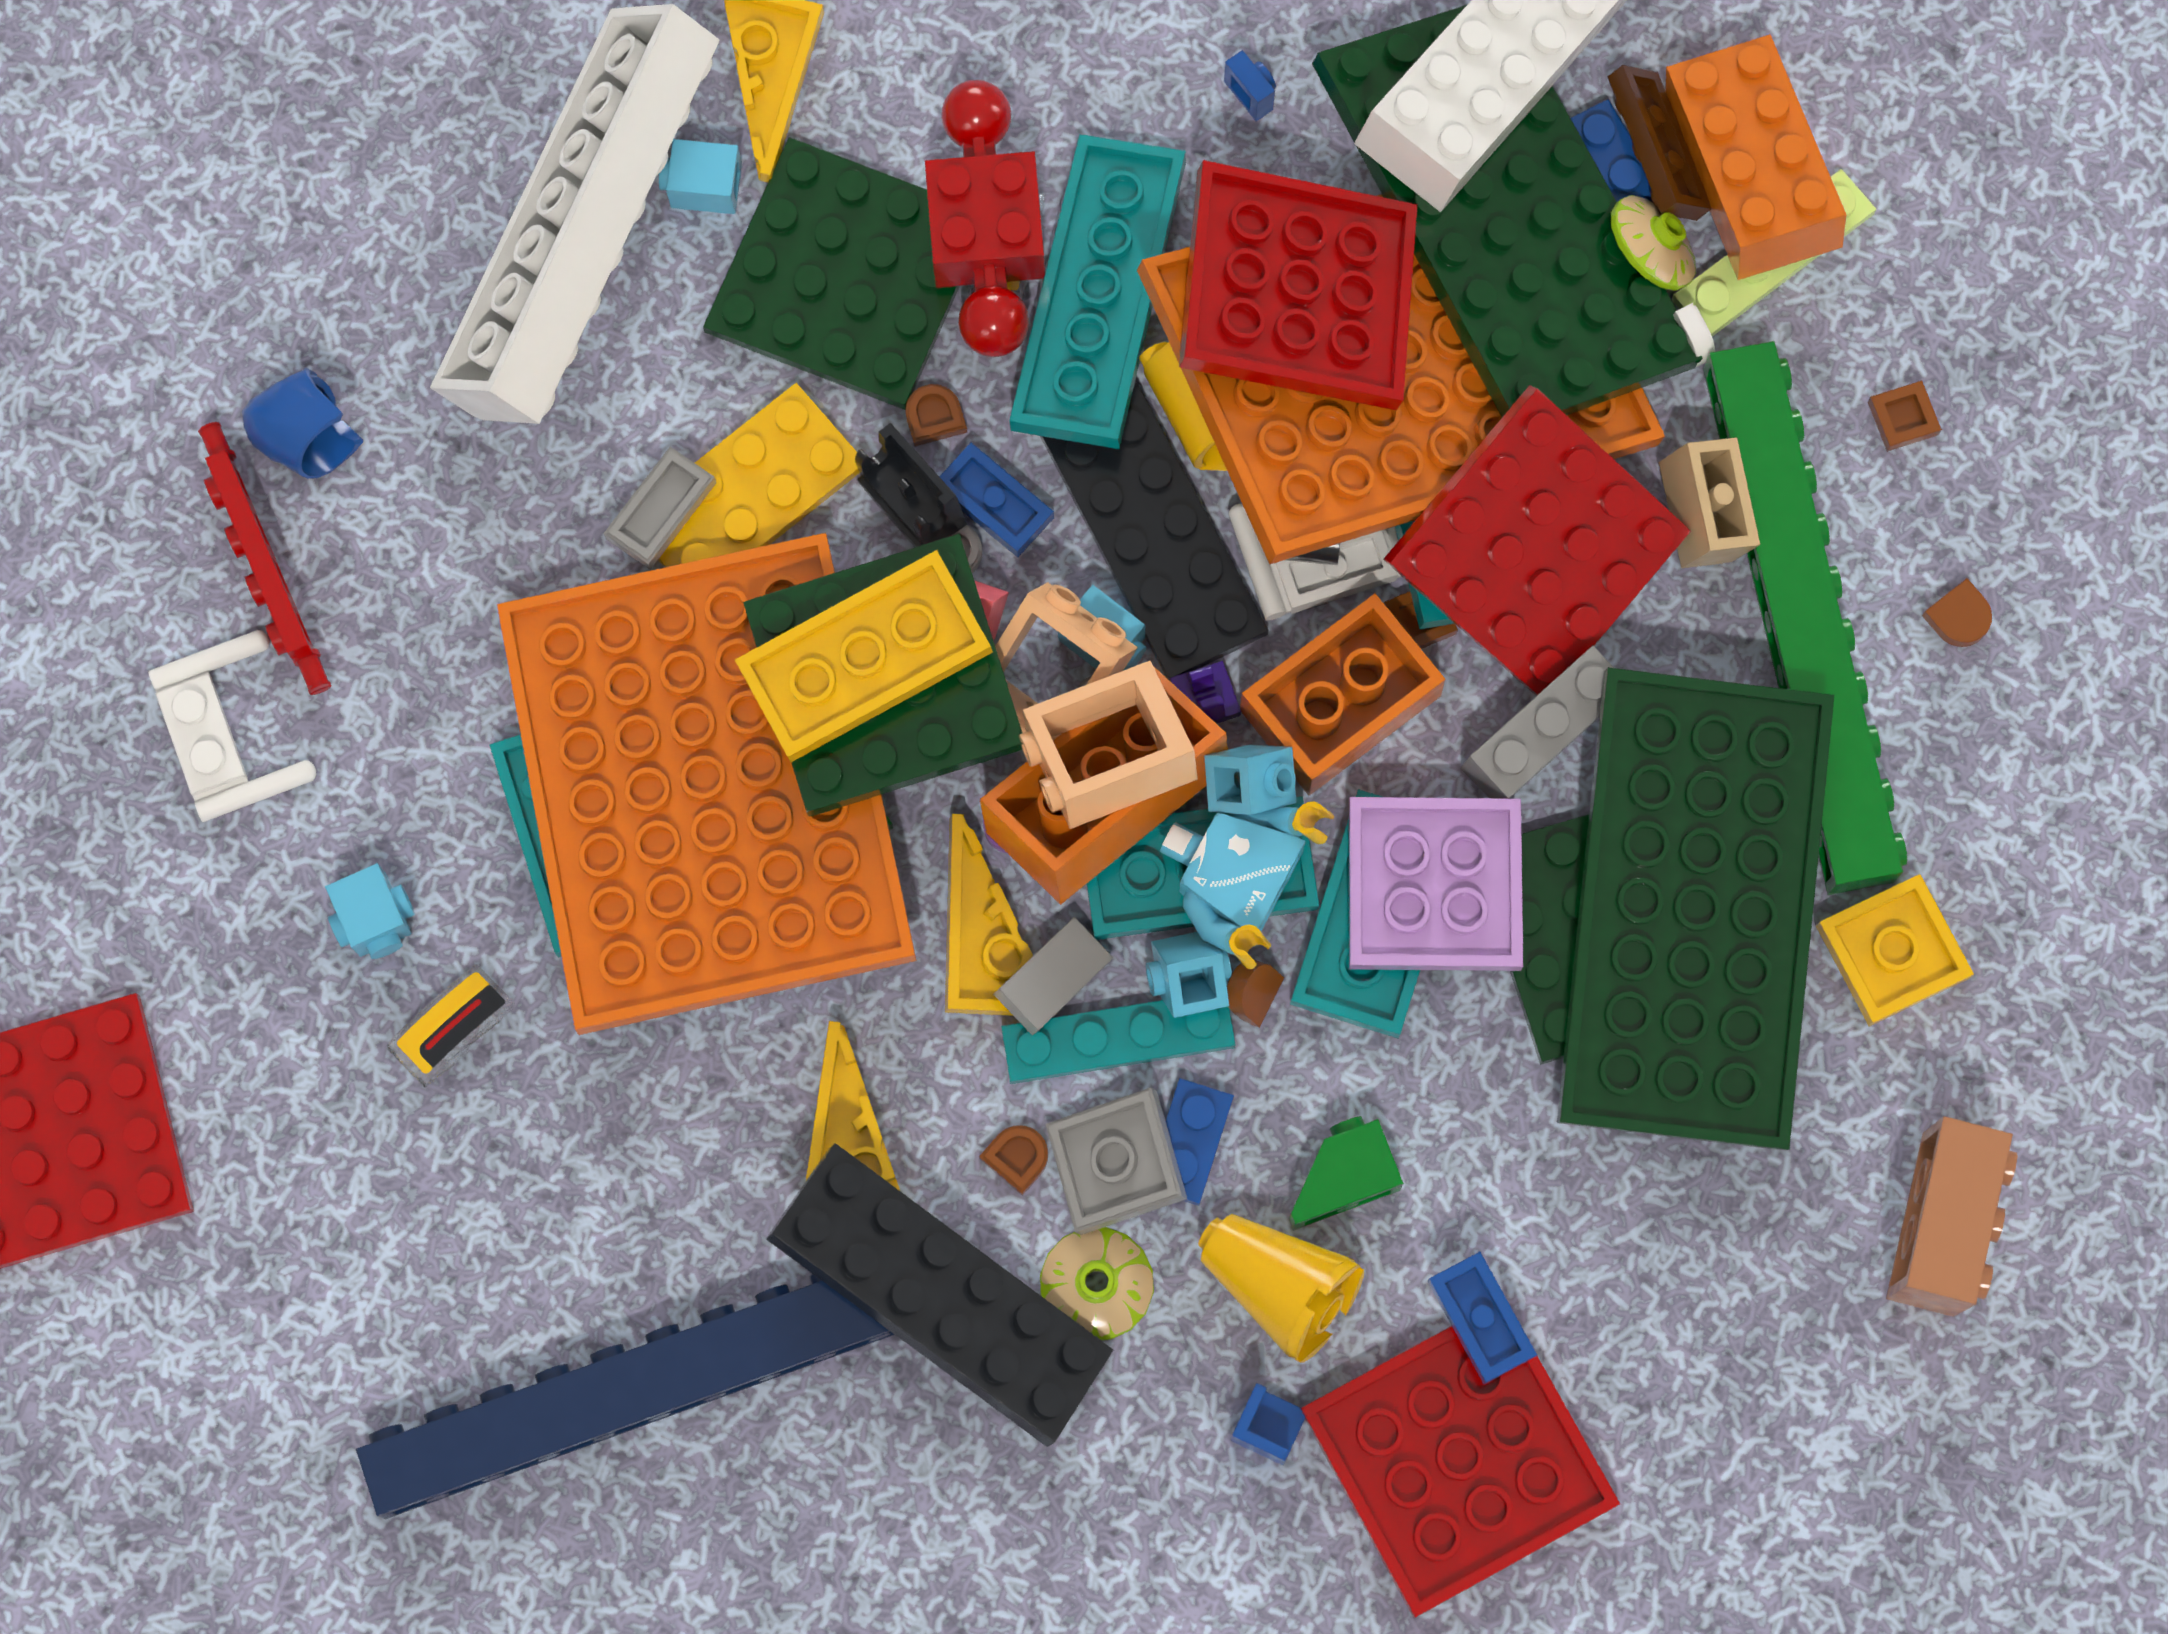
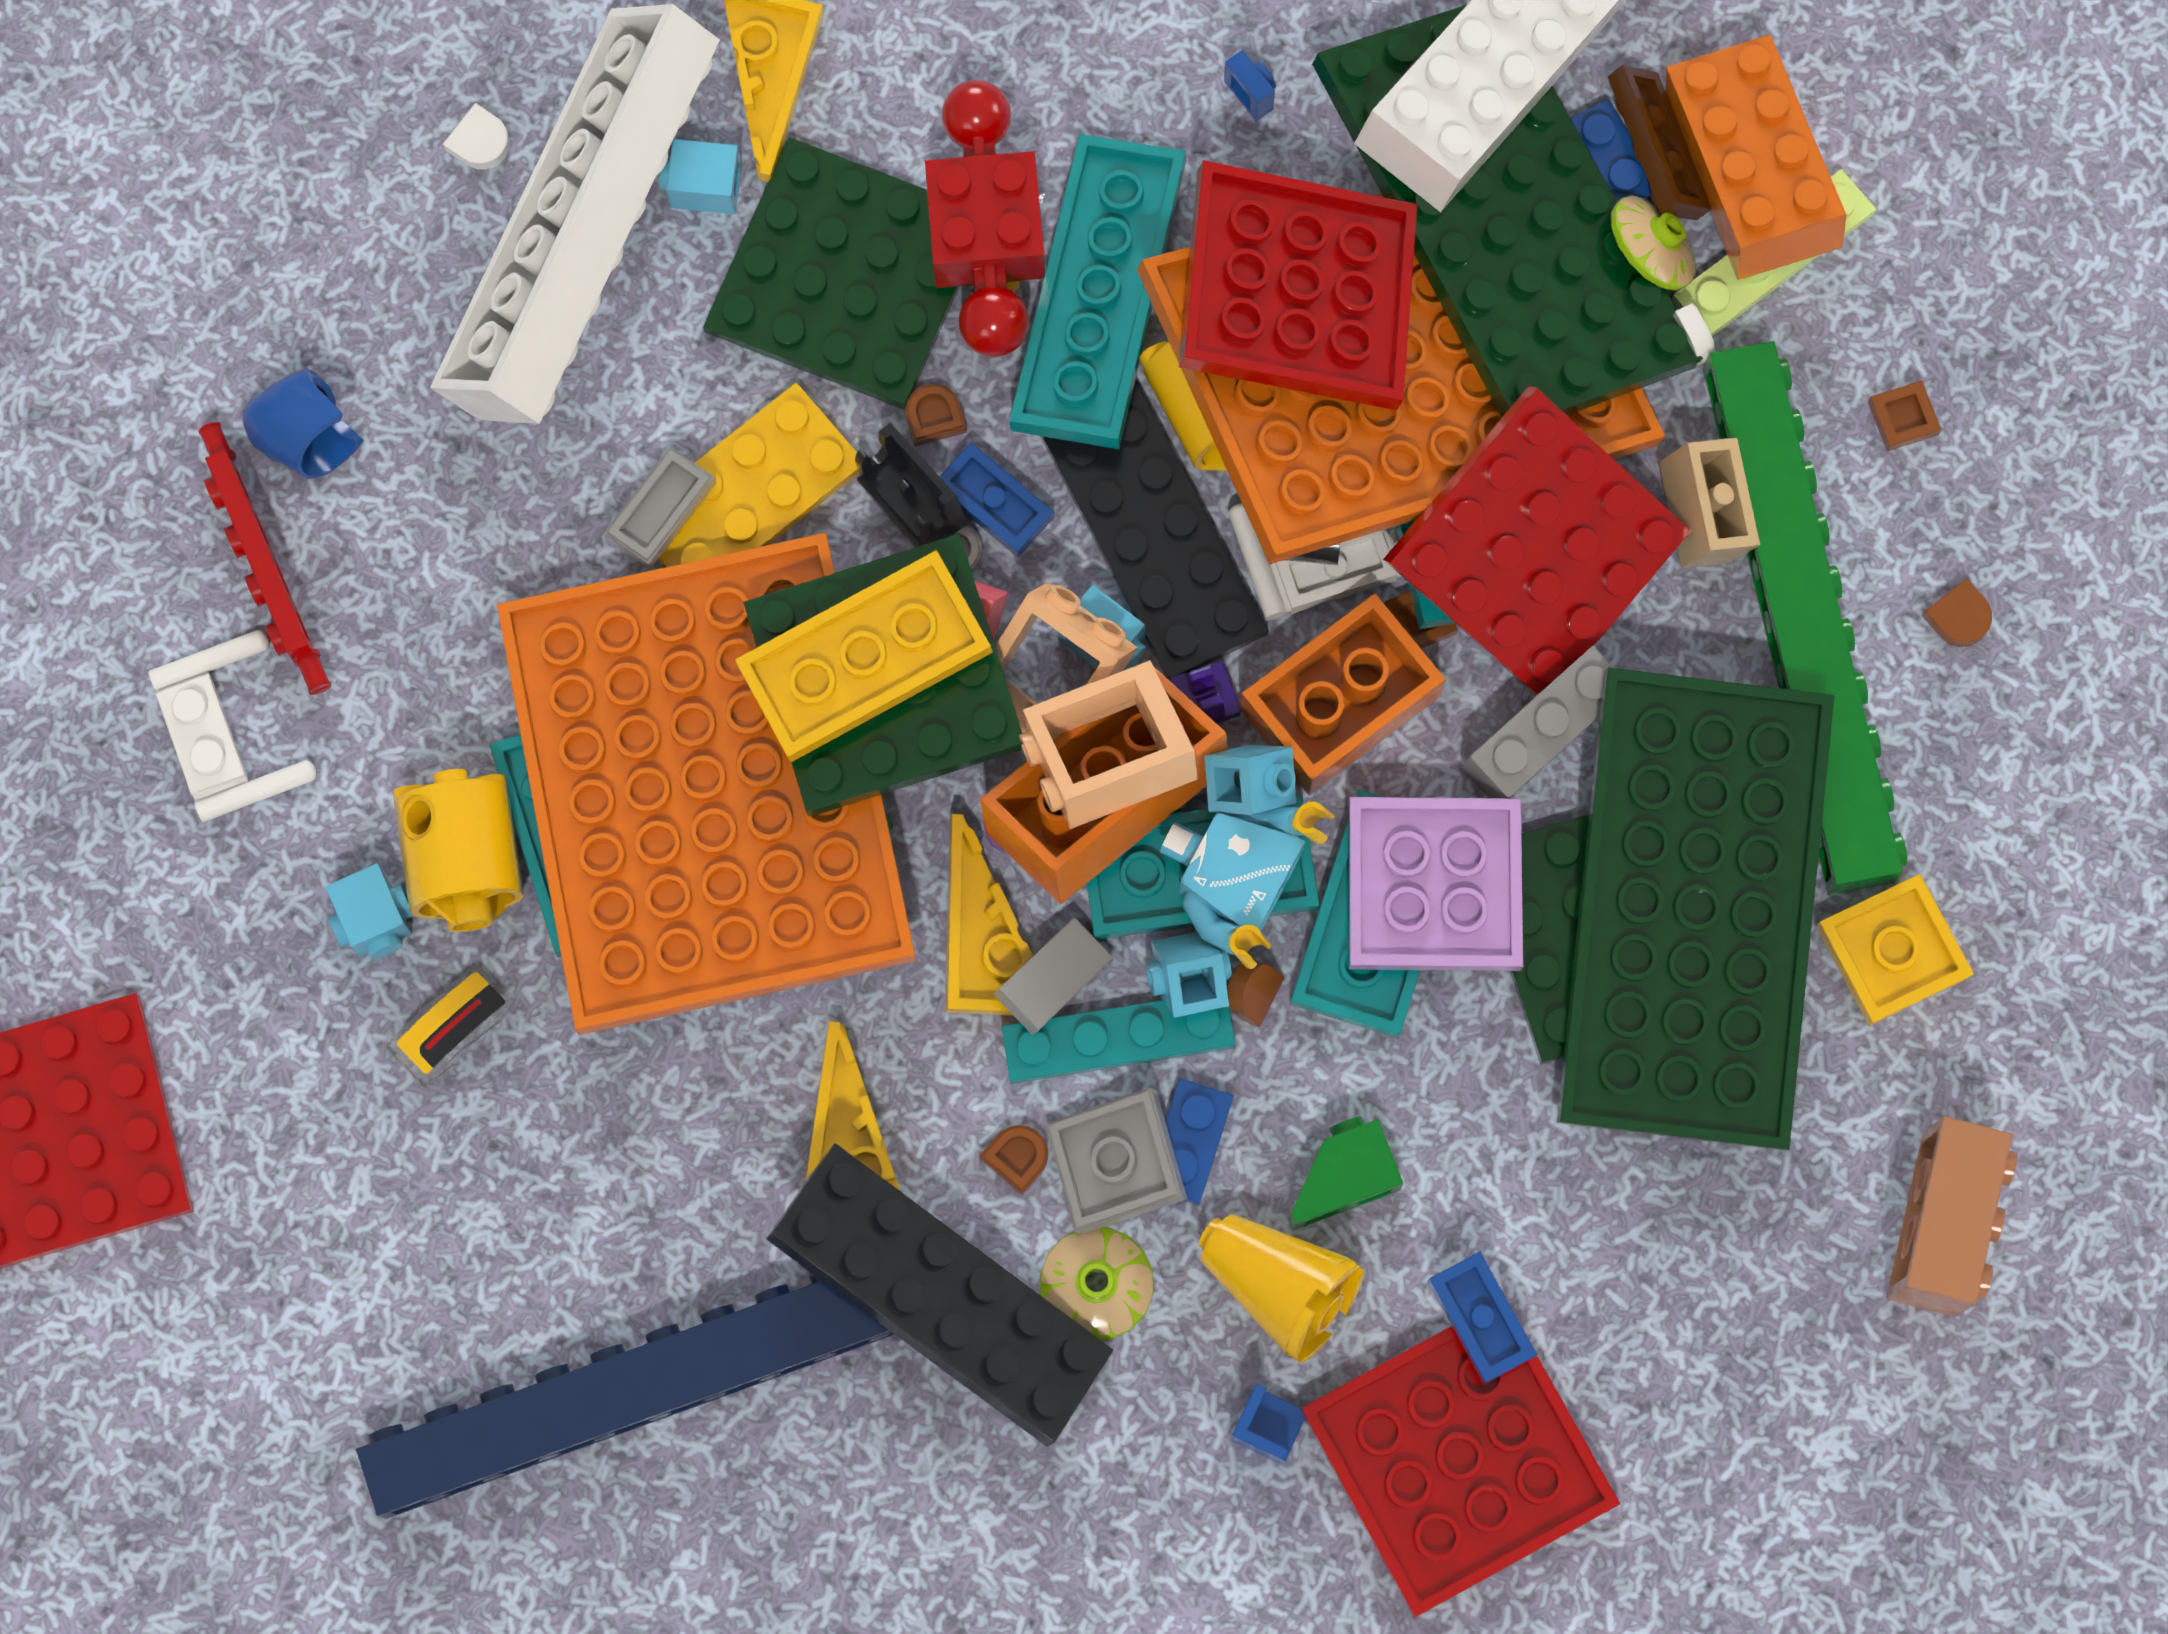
none -> yellow cylinder [393,769,524,932]
none -> white tile [443,103,510,169]

